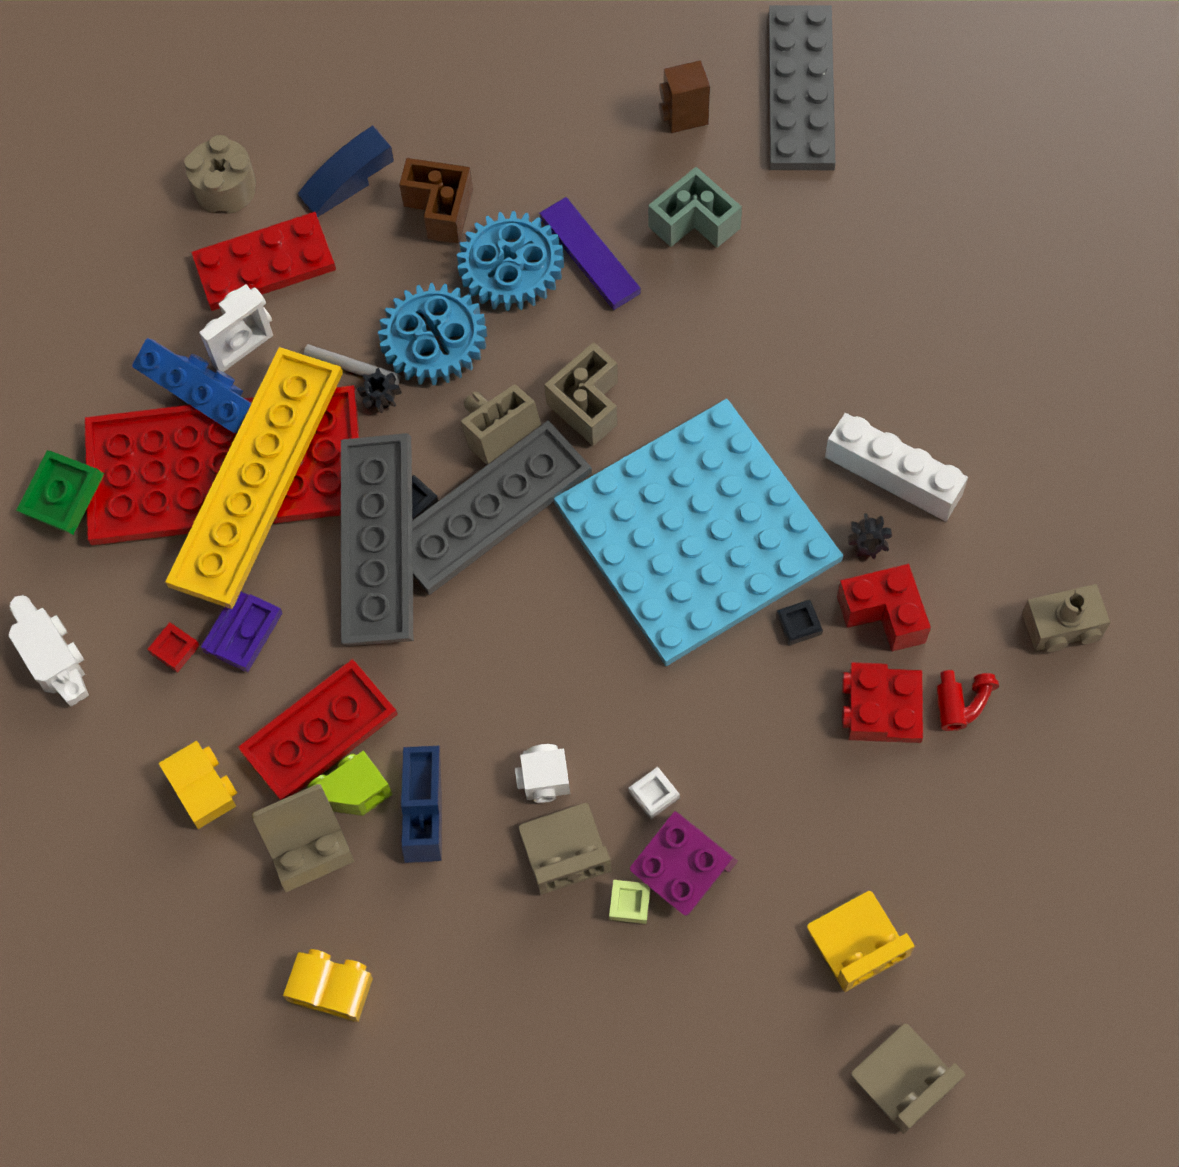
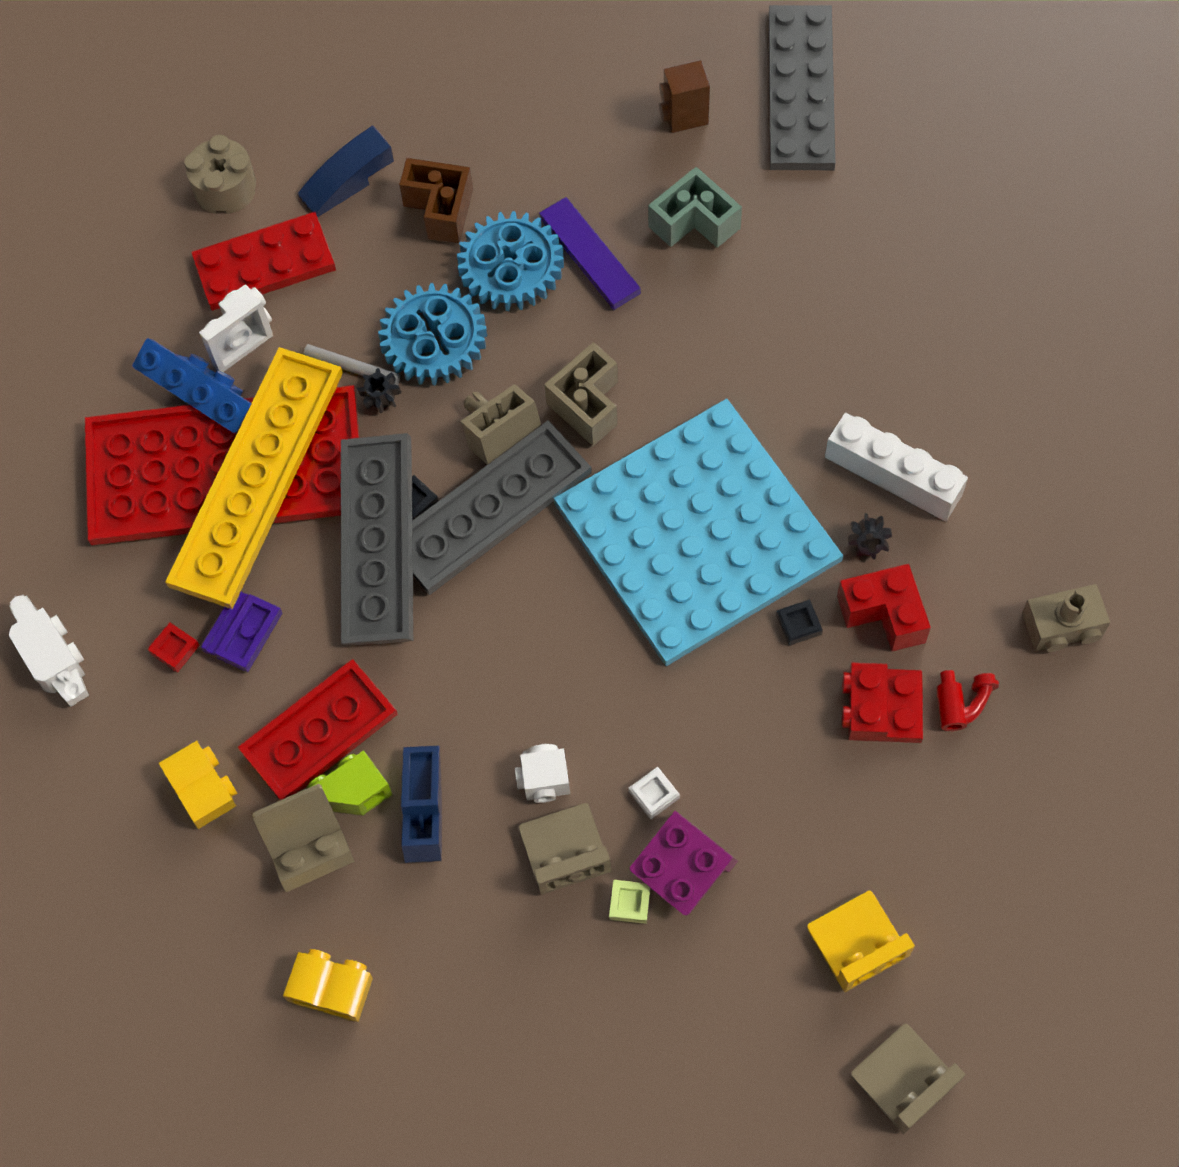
green plate [16,450,105,535] -> none

